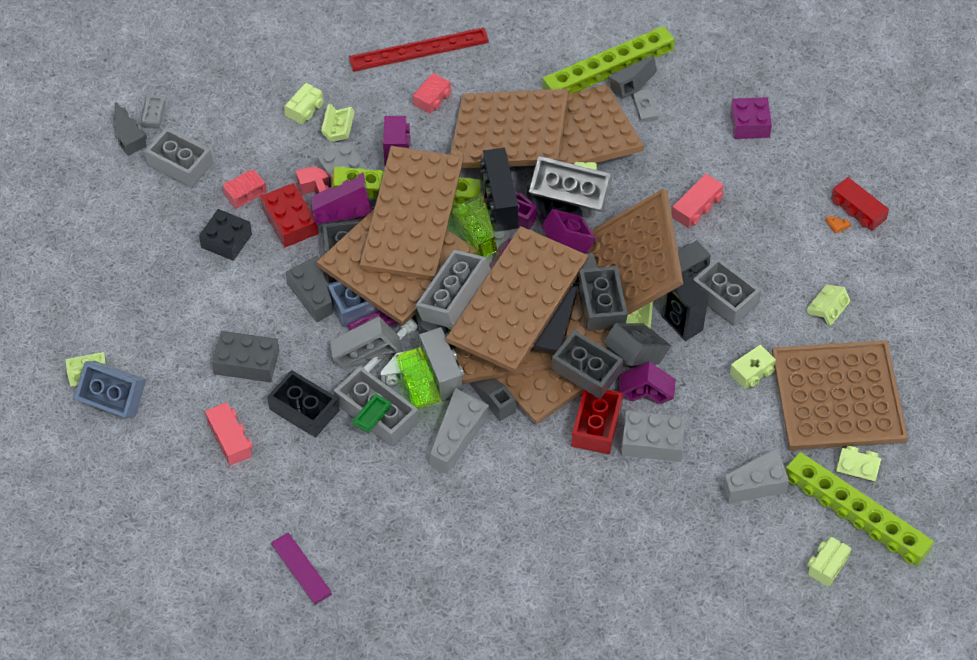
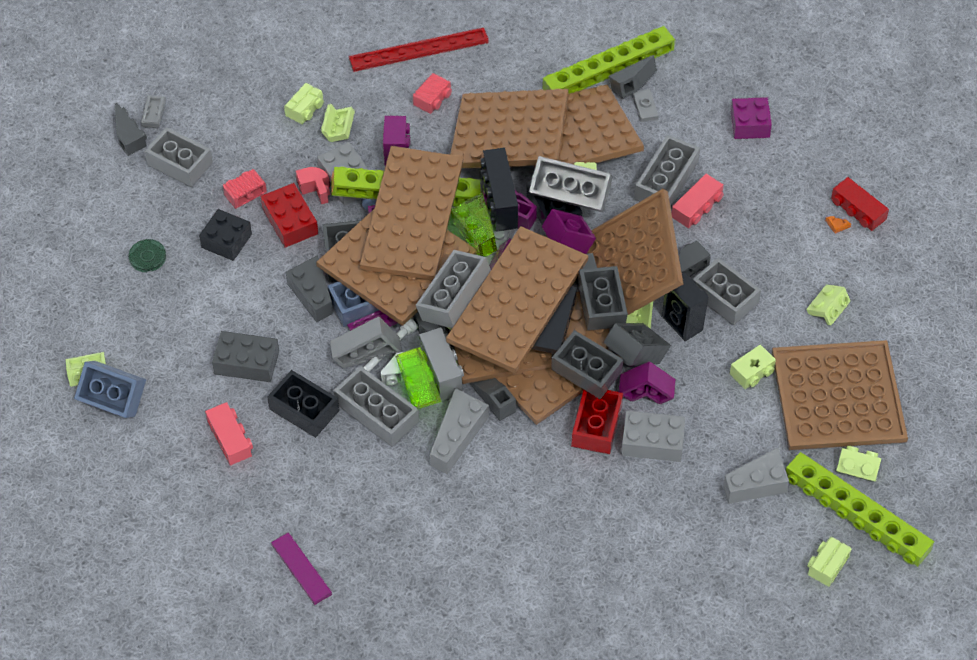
magenta wedge [312,172,371,225] -> none
green tile [352,393,392,434] -> none
none -> clear green tile [128,239,166,272]
none -> light grey brick [634,135,700,208]

